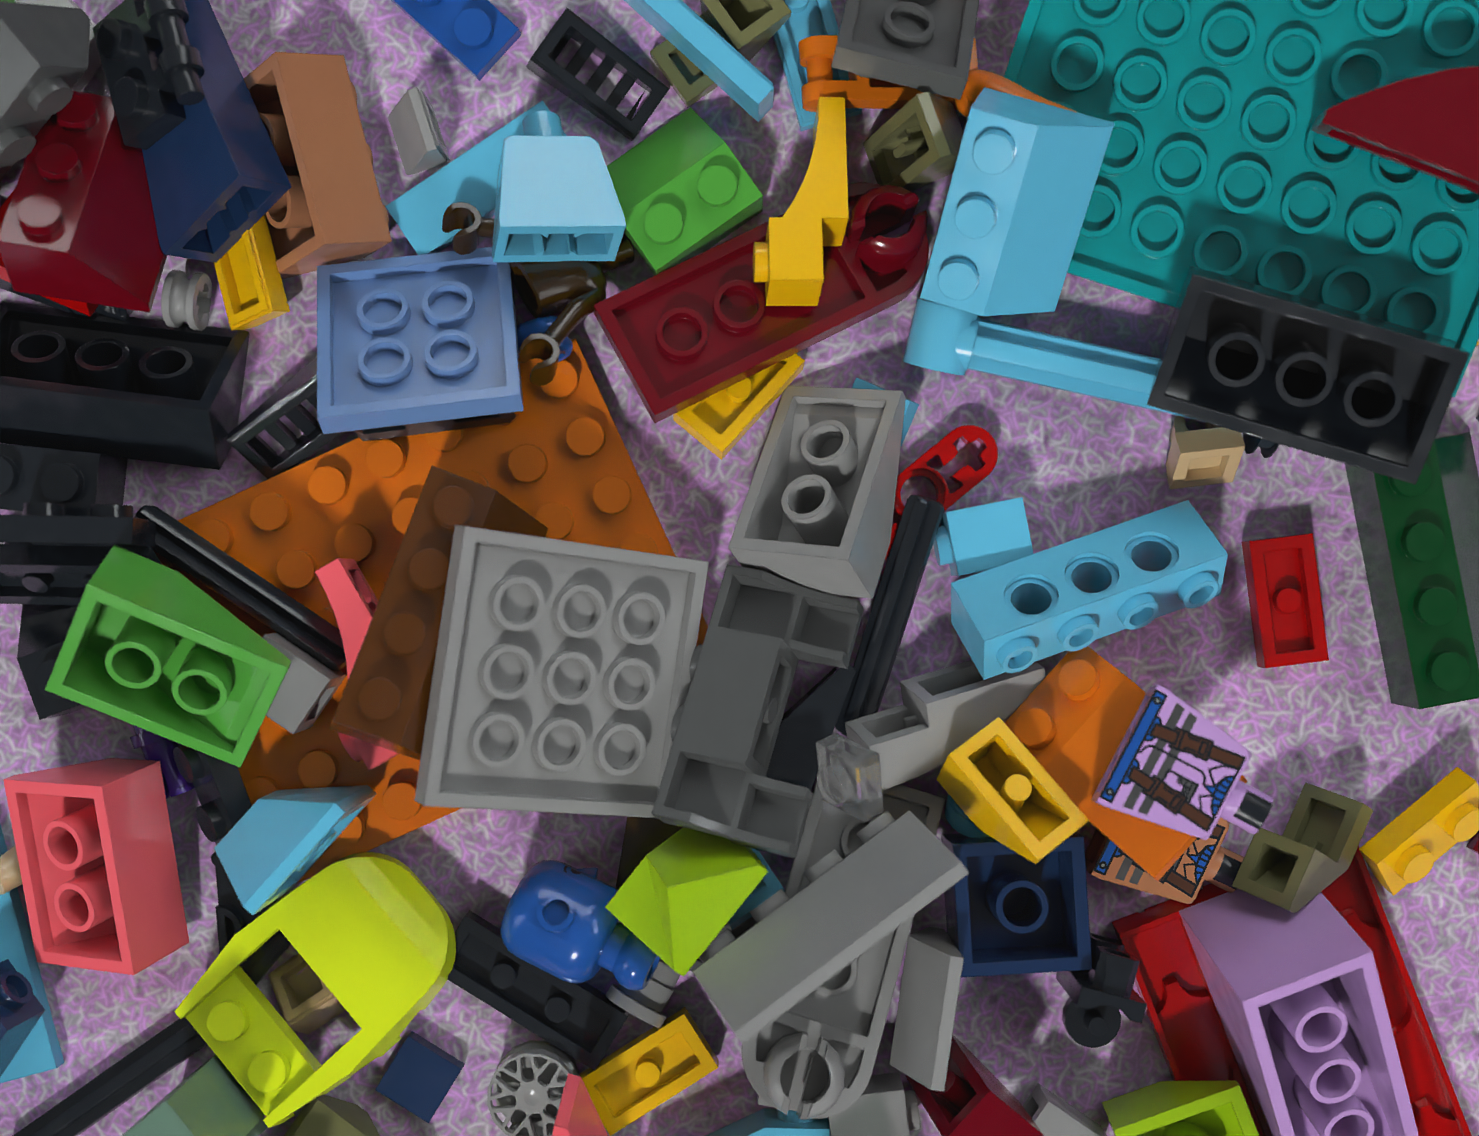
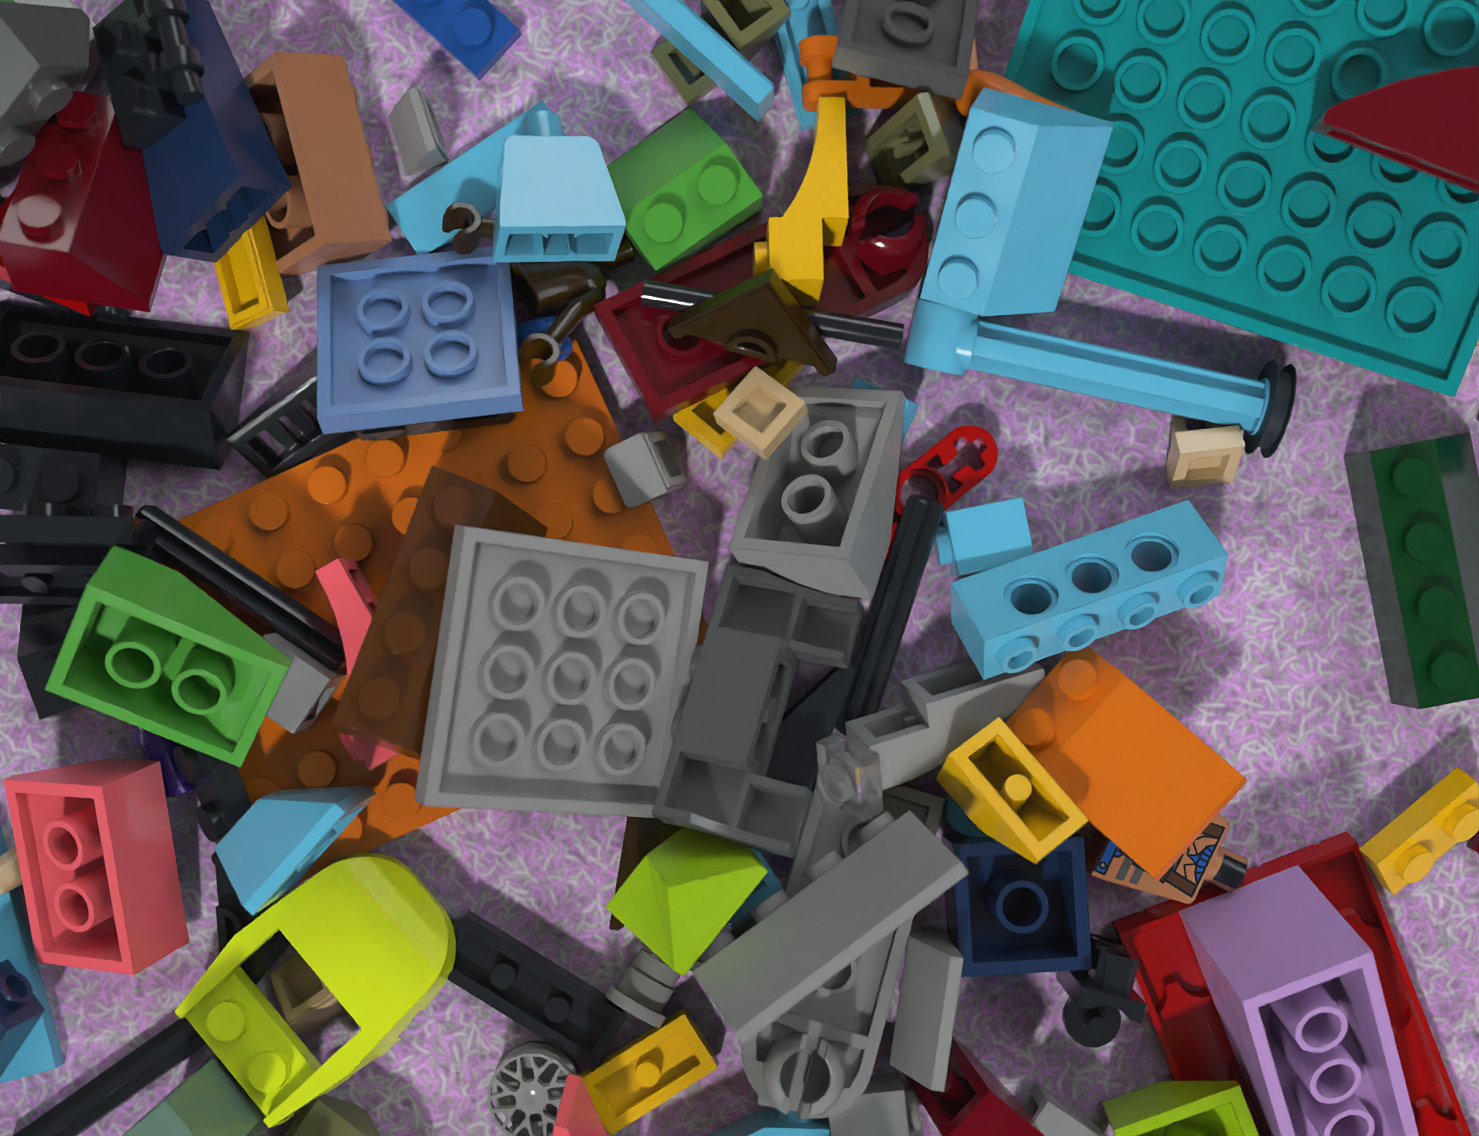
light grey bush [161,270,213,331] -> none
dark blue tile [375,1031,465,1123] -> none
blue piece [500,860,661,990] -> none
black slope [526,8,669,141] -> none
torso [1091,684,1273,840] -> none
black slope [1147,266,1470,485] -> none
olive slope [1232,782,1373,913] -> none
red plate [1242,533,1329,668] -> none
none -> light grey slope [604,429,689,508]
none -> black bar [641,279,904,350]
none -> dark brown tile [667,268,837,377]
none -> tan tile [713,366,808,460]

